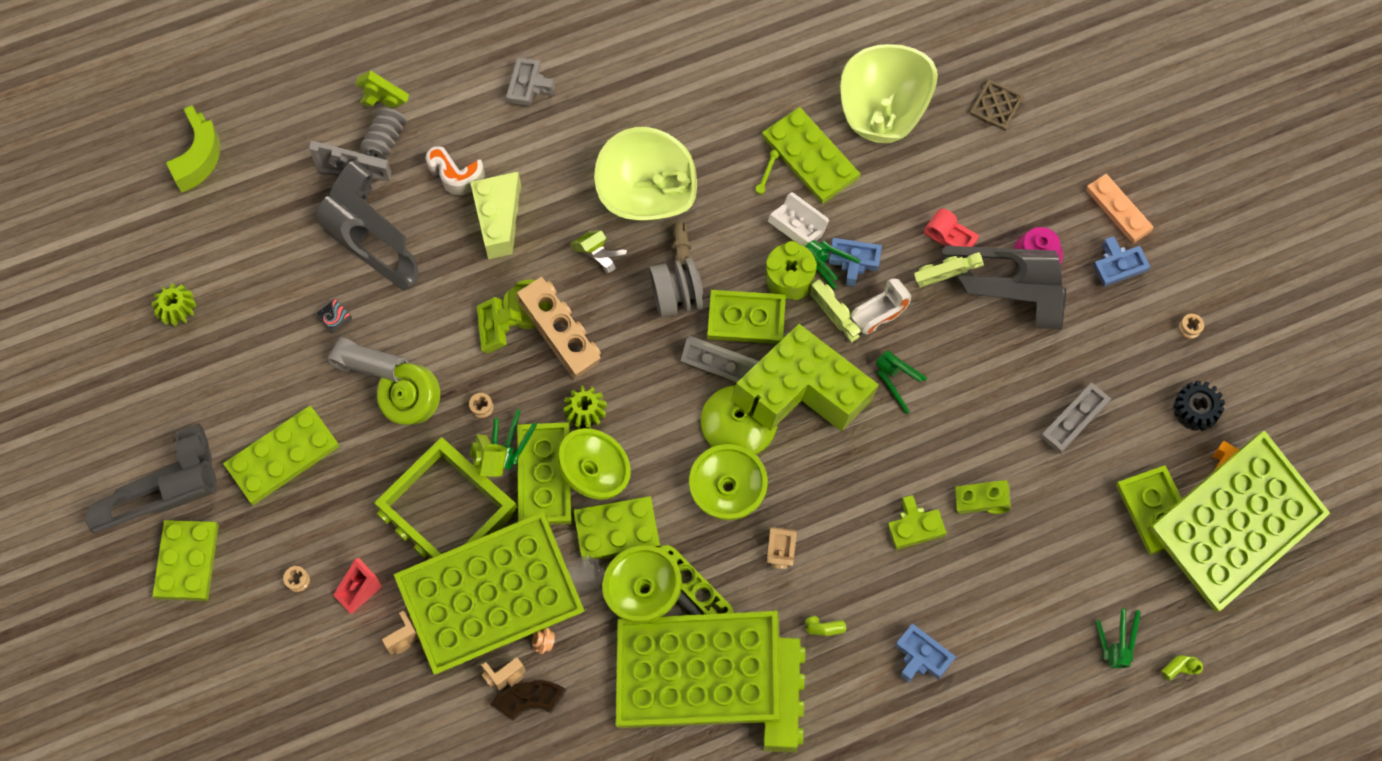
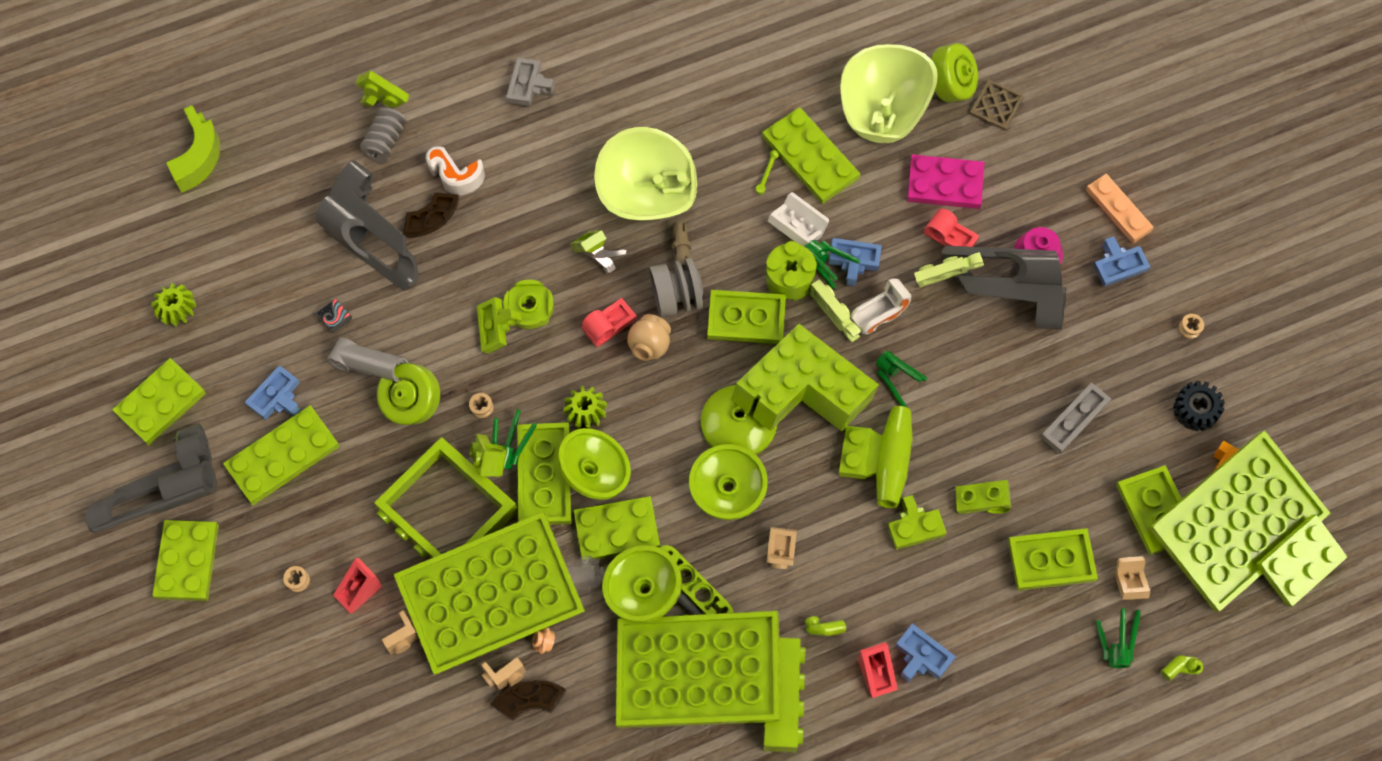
light grey wing [309,140,391,181] -> none
yellowish green wedge [470,171,521,259] -> none
tan brick [516,276,601,380] -> none
light grey plate [680,336,759,382] -> none
none -> lime plate [112,358,206,446]
none -> medium blue hinge [245,365,301,420]
none -> dark brown tile [403,193,460,238]
none -> coral plate [581,298,637,348]
none -> tan piece [627,314,671,361]
none -> lime plate [839,406,913,508]
none -> coral slope [857,642,898,698]
none -> dark pink plate [907,154,984,209]
none -> lime wheel [931,43,978,103]
none -> lime plate [1008,528,1098,591]
none -> tan bracket [1115,557,1150,600]
none -> plate [1256,515,1347,606]

